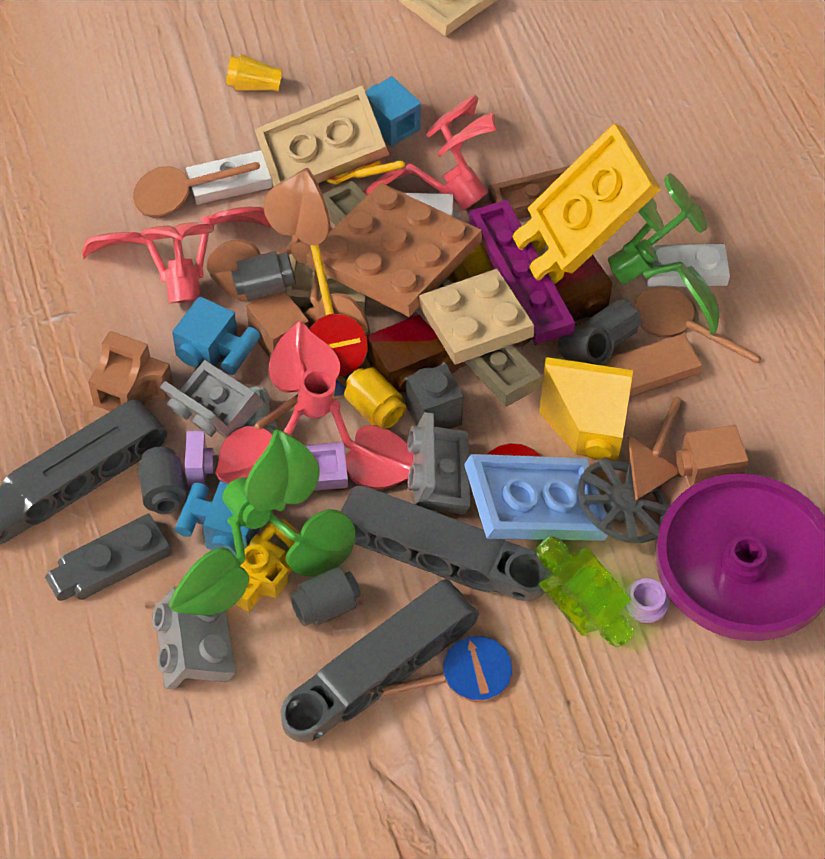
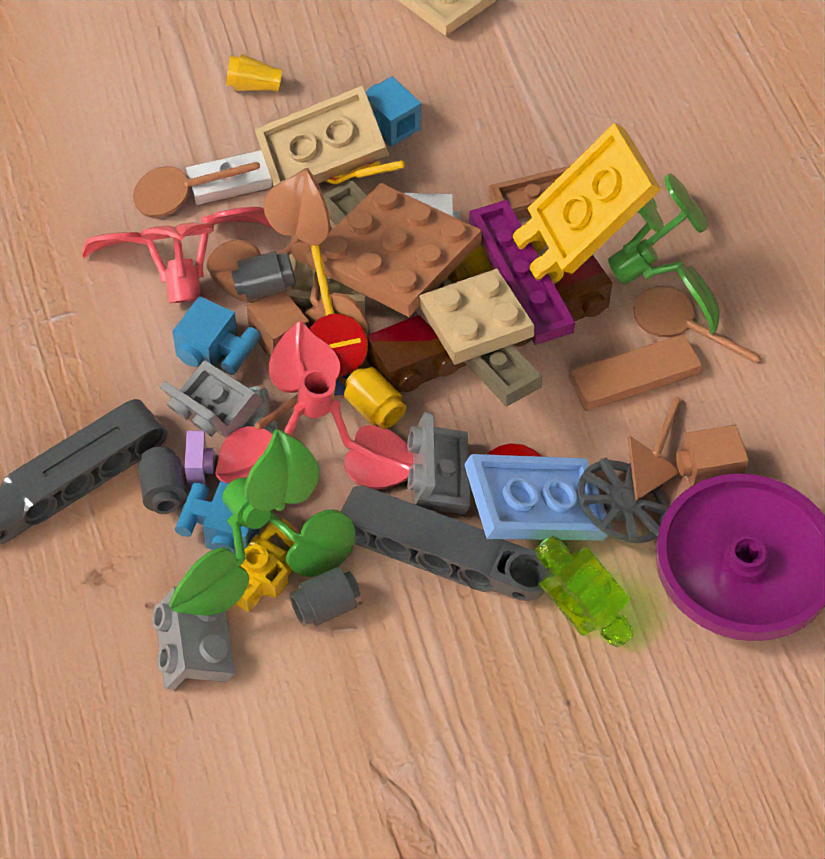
dark grey hinge [45,513,171,601] -> none
nougat brick [88,331,173,411] -> none
dark grey piece [281,579,479,743] -> none
lavender plate [305,442,348,491] -> none
coral plant [364,94,496,211] -> none
blue piece [371,636,512,702] -> none
dark grey brick [406,364,464,429] -> none
yellow slope [539,357,633,461] -> none
dark grey piece [558,299,642,365] -> none
lavender plate [623,578,669,623] -> none
white plate [646,244,730,287] -> none

